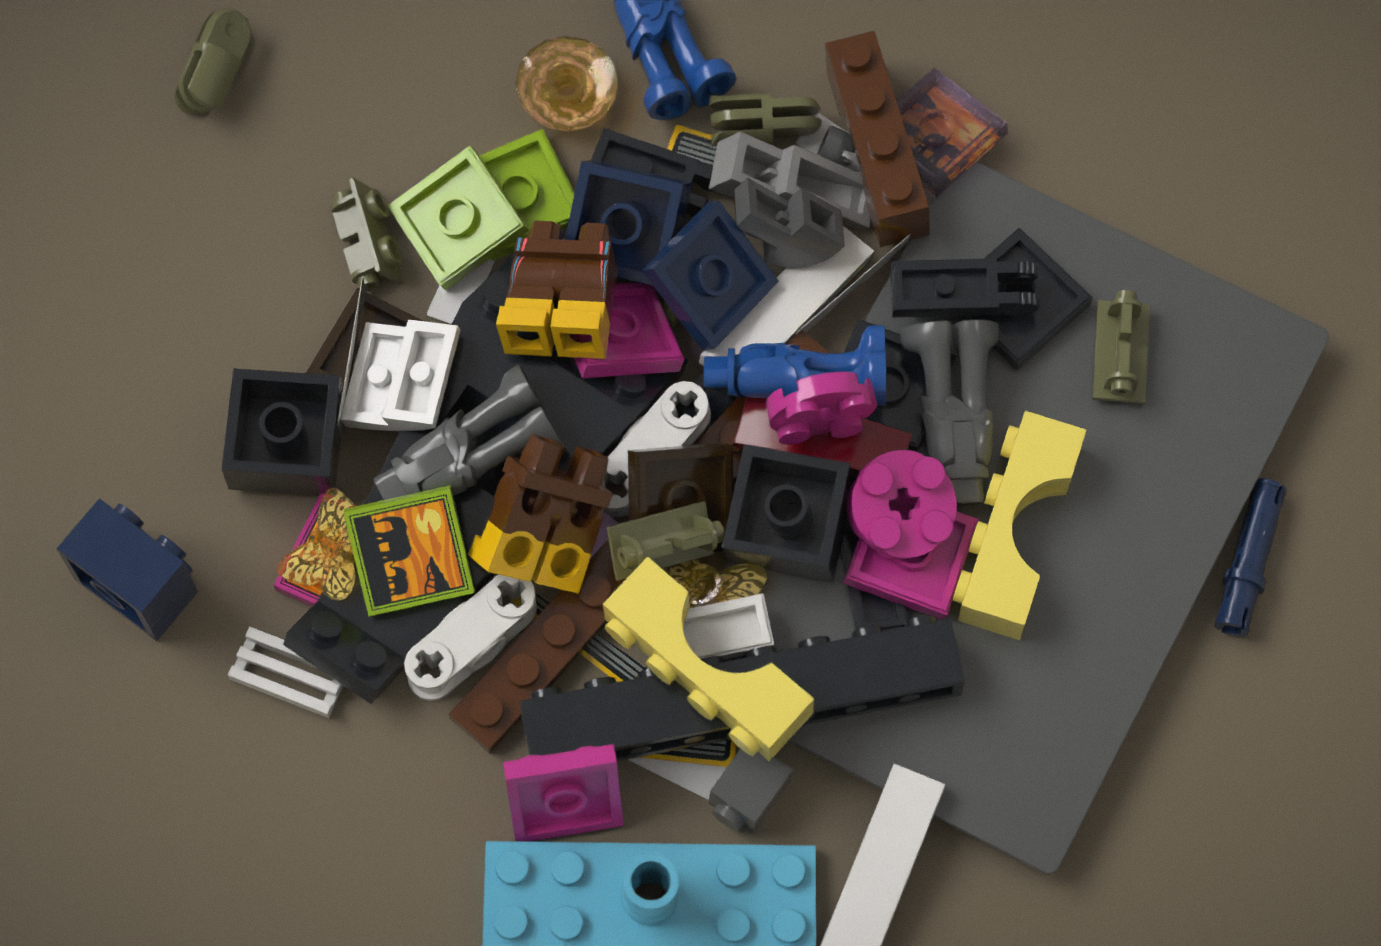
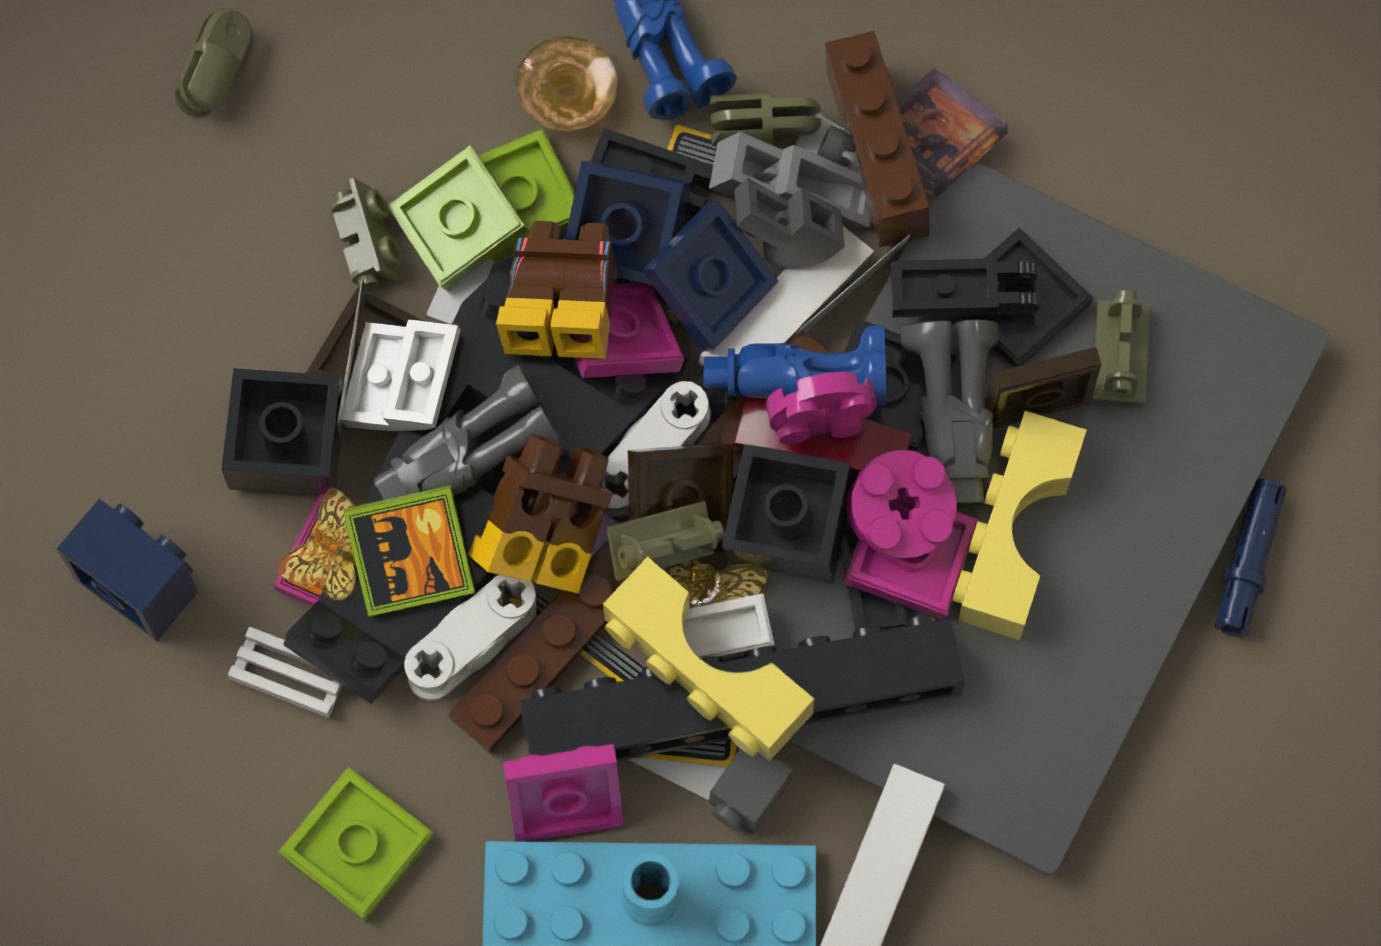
none -> lime tile [278,766,435,922]
none -> dark brown tile [986,347,1102,428]

